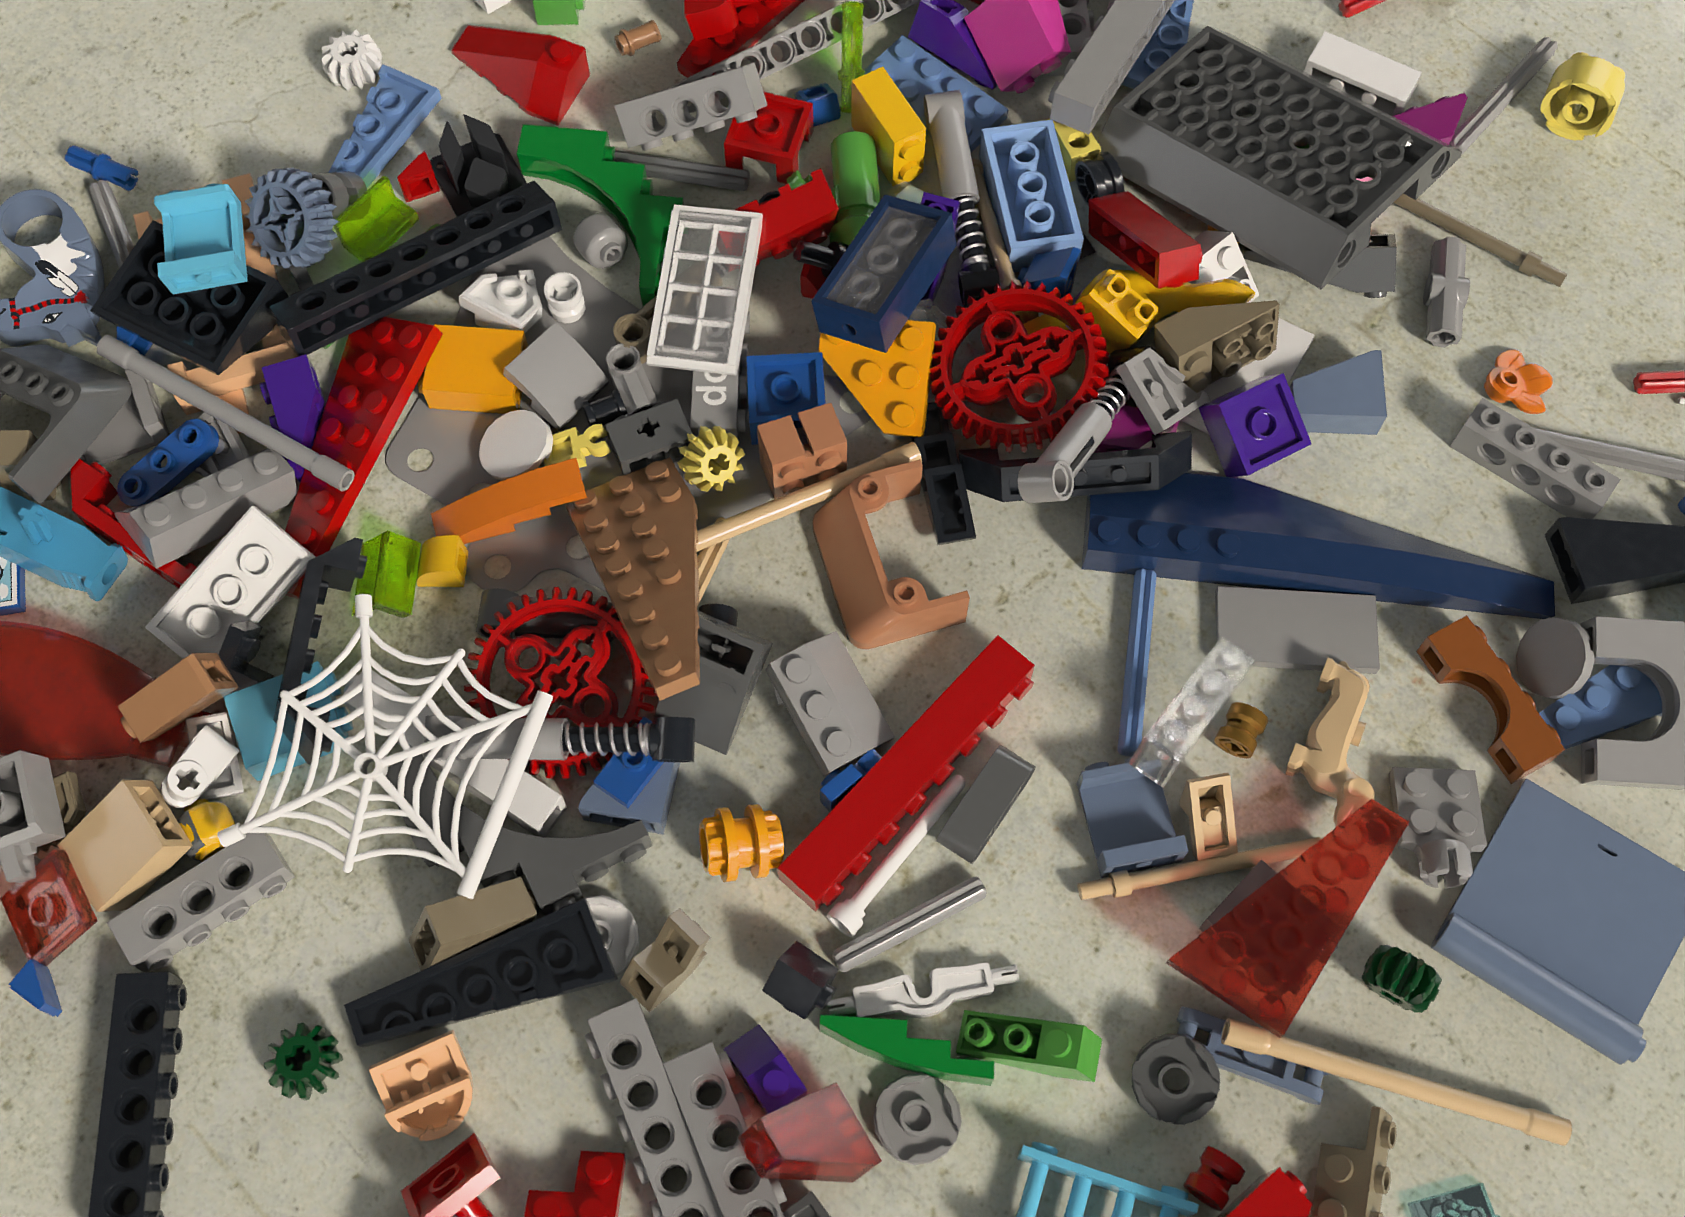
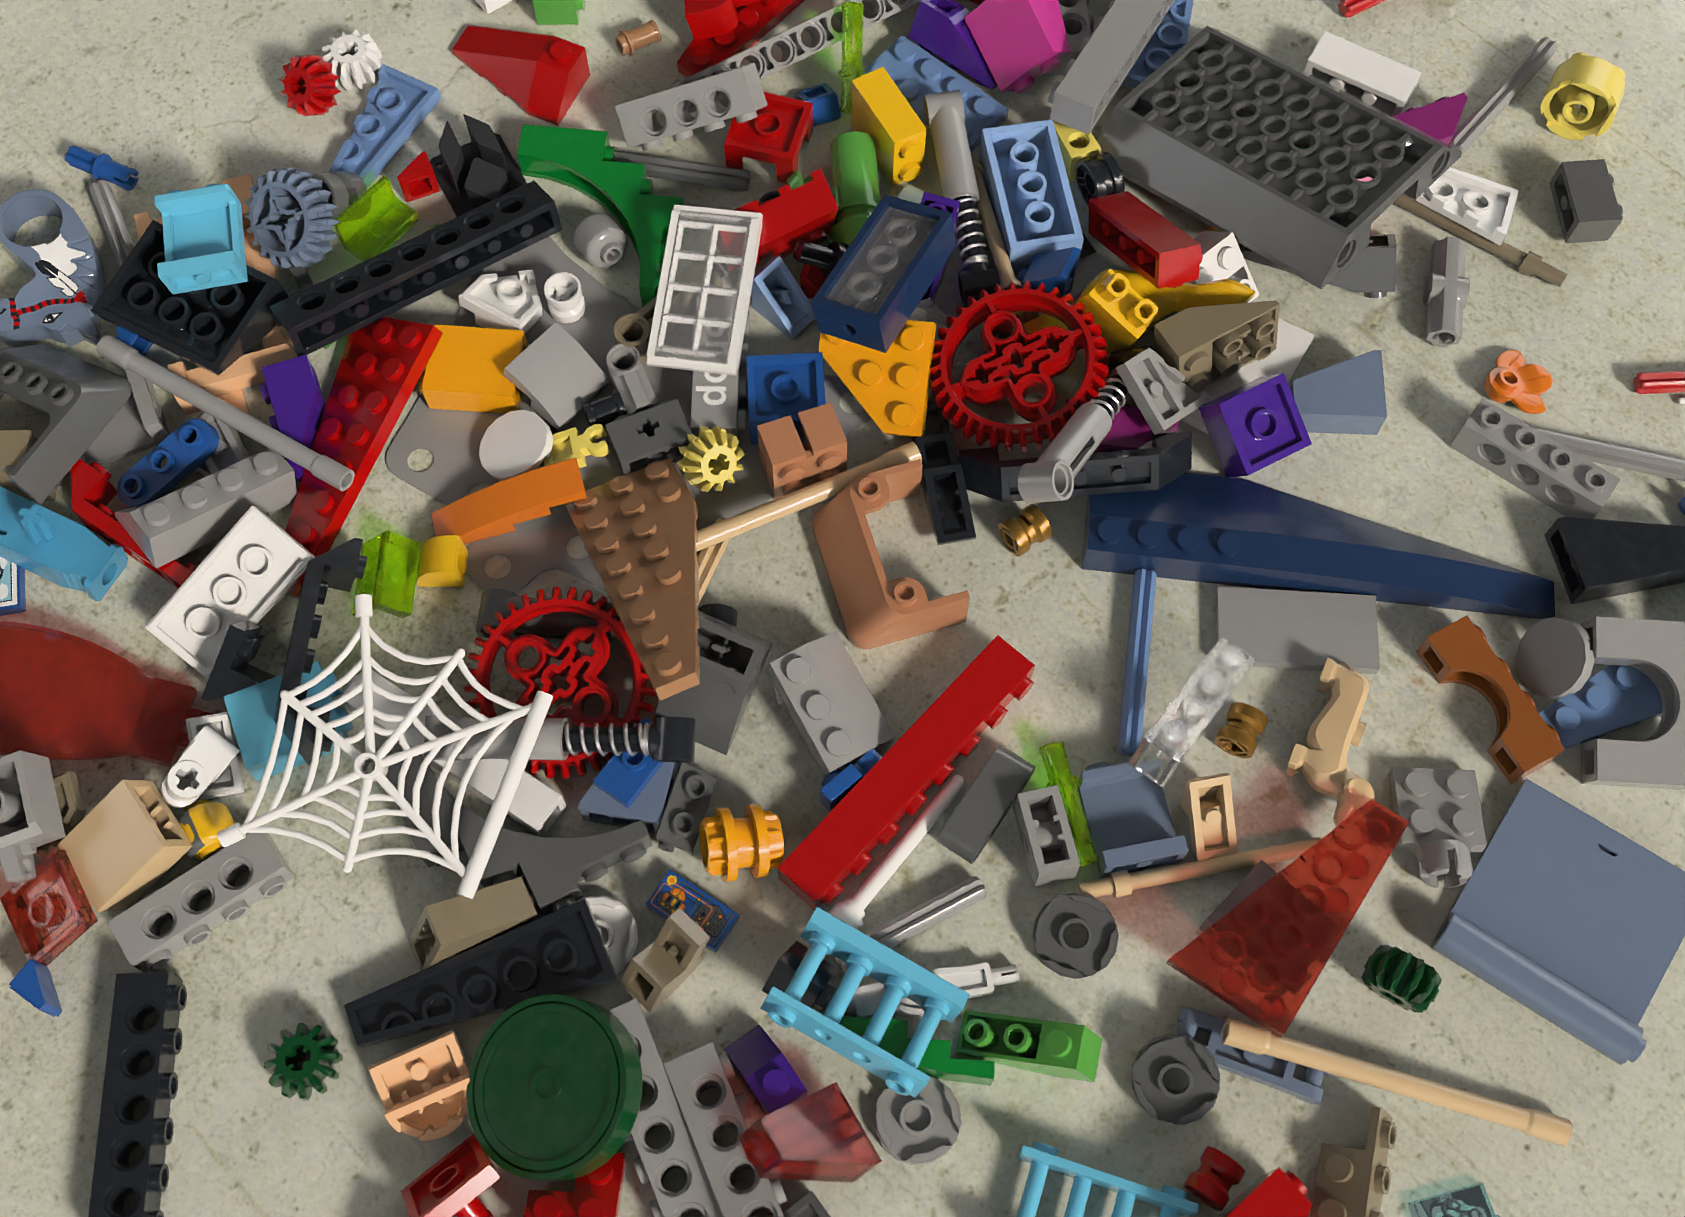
medium nougat slope [118,653,239,742] -> none
none -> red gear [279,55,341,116]
none -> dark green brick [467,994,643,1181]
none -> tile [645,870,740,953]
none -> dark grey hinge [655,763,718,854]
none -> light blue slope [751,256,816,338]
none -> medium azure fence [760,907,970,1097]
none -> pearl gold wheel [998,504,1052,557]
none -> light grey brick [1013,785,1080,887]
none -> dark grey tile [1032,892,1119,979]
none -> clear neon green pin [1039,741,1099,867]
none -> white wing [1404,167,1519,246]
none -> dark grey brick [1549,159,1623,243]

